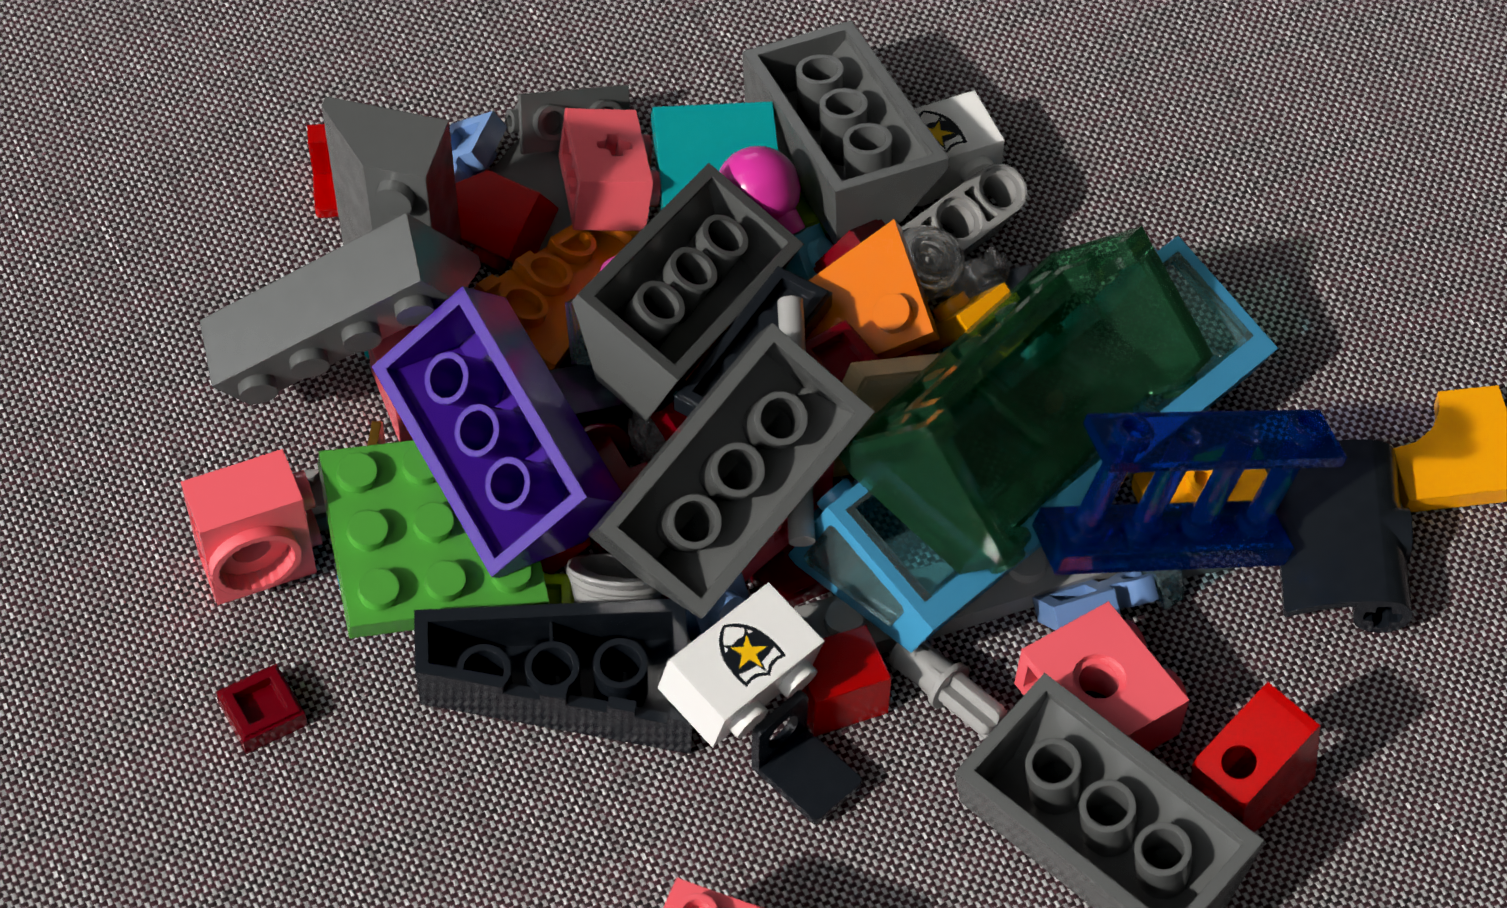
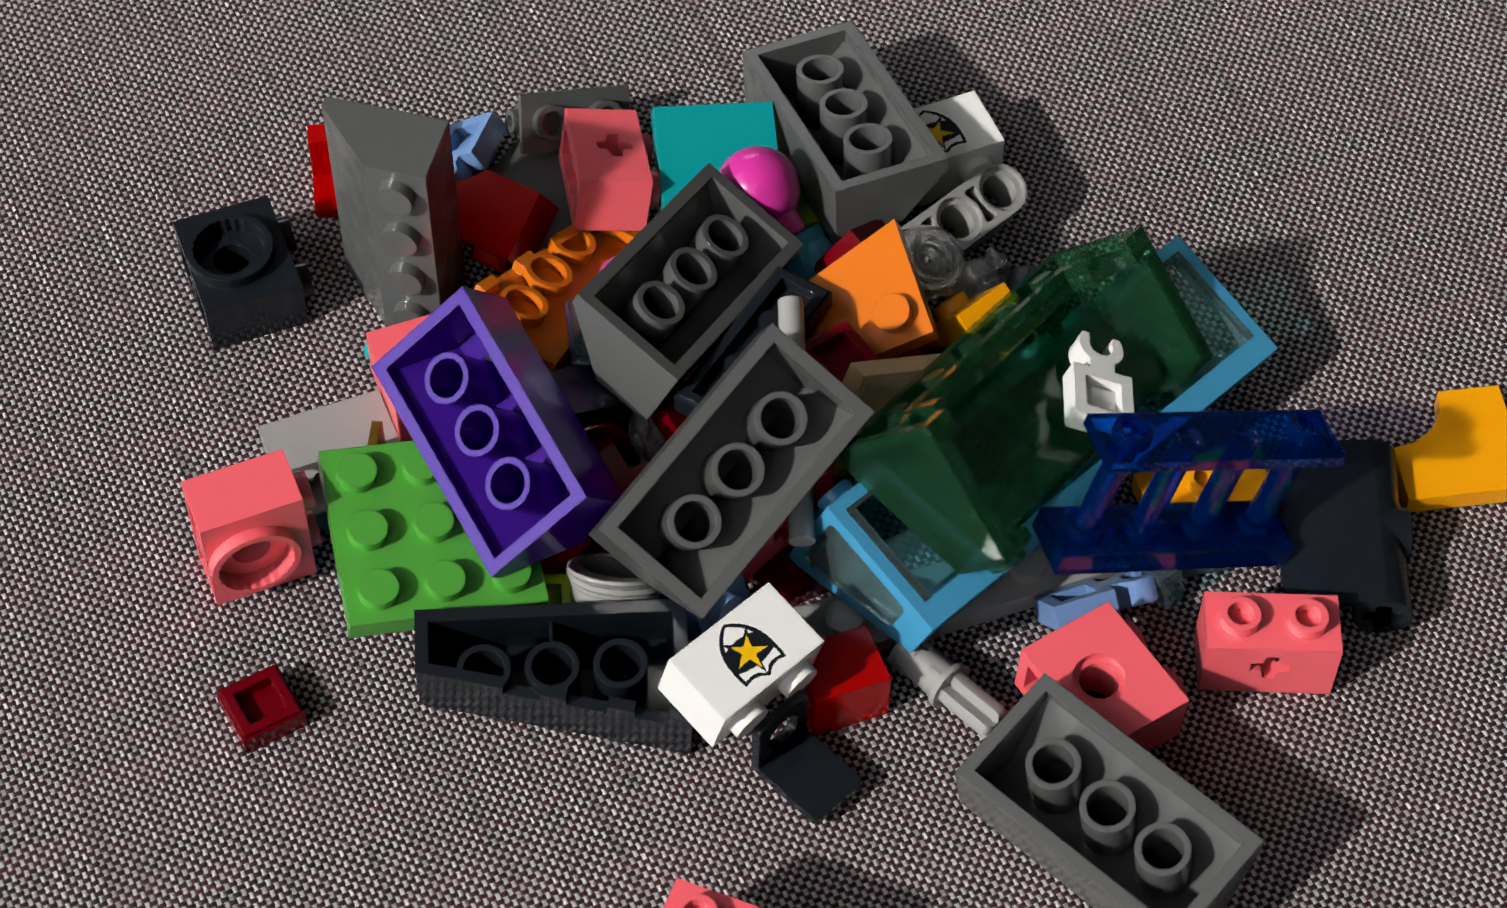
slope [200,213,481,405] -> none
red torso [1191,682,1321,832] -> none
none -> black brick [173,195,314,350]
none -> light grey tile [258,389,399,473]
none -> white plate [1062,330,1135,443]
none -> coral brick [1194,591,1343,694]

